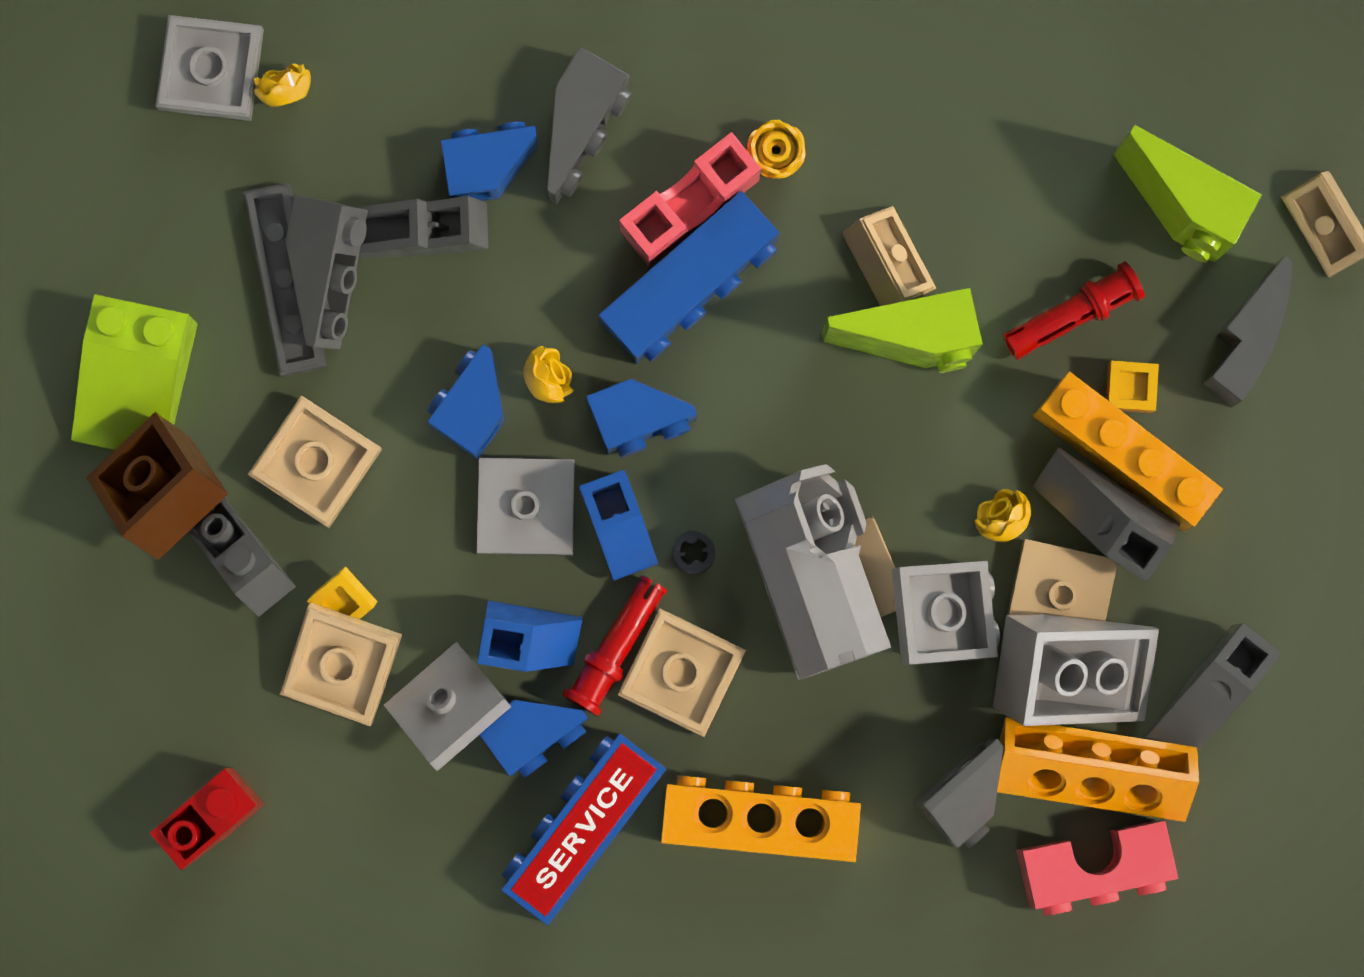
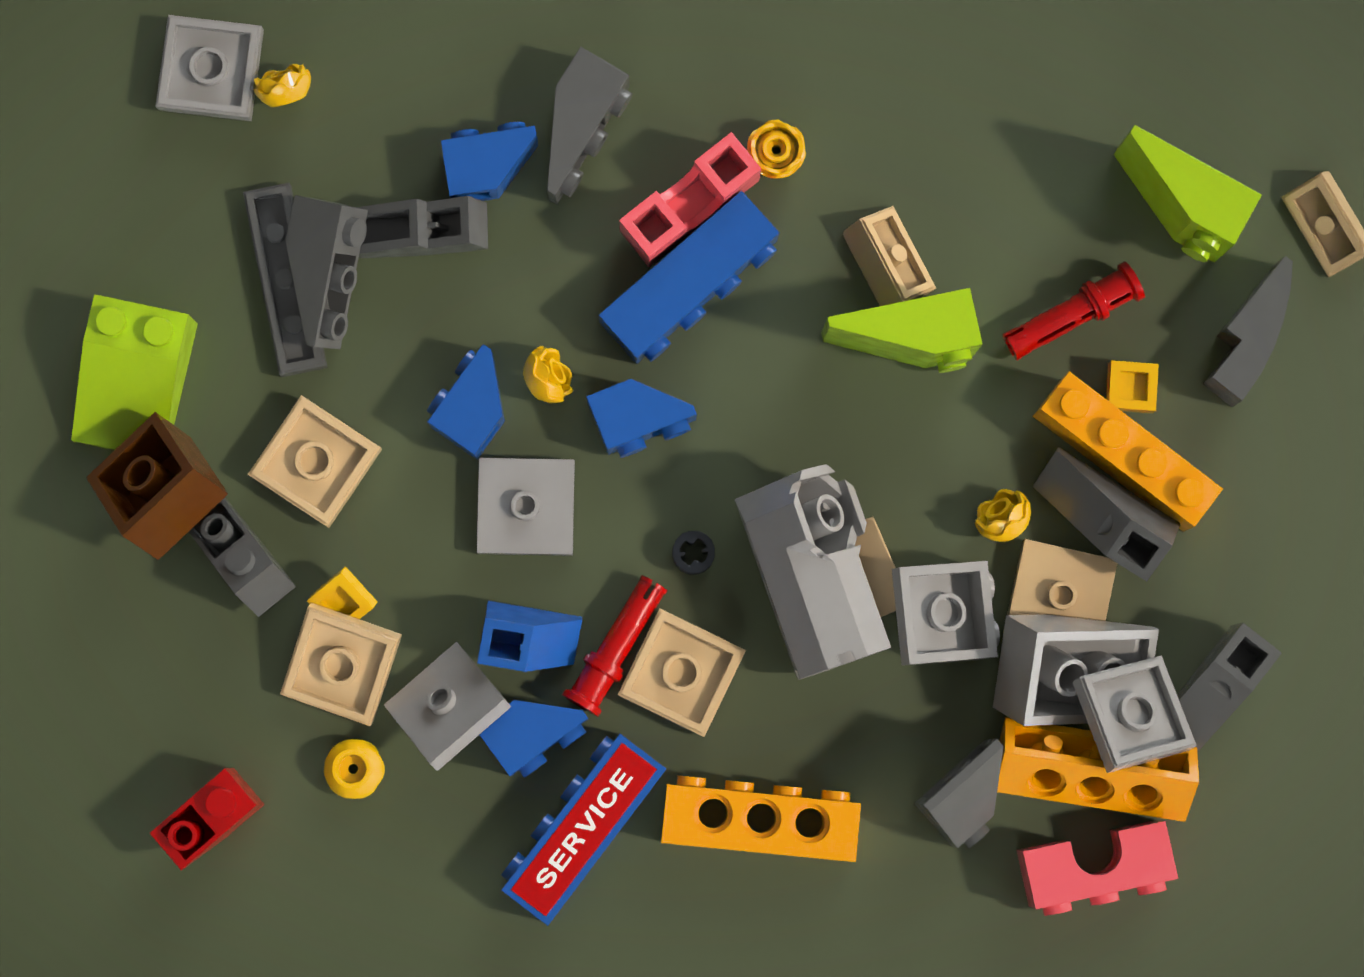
blue slope [579,469,658,581] -> none
none -> yellow plate [324,739,385,799]
none -> light grey plate [1073,655,1197,773]

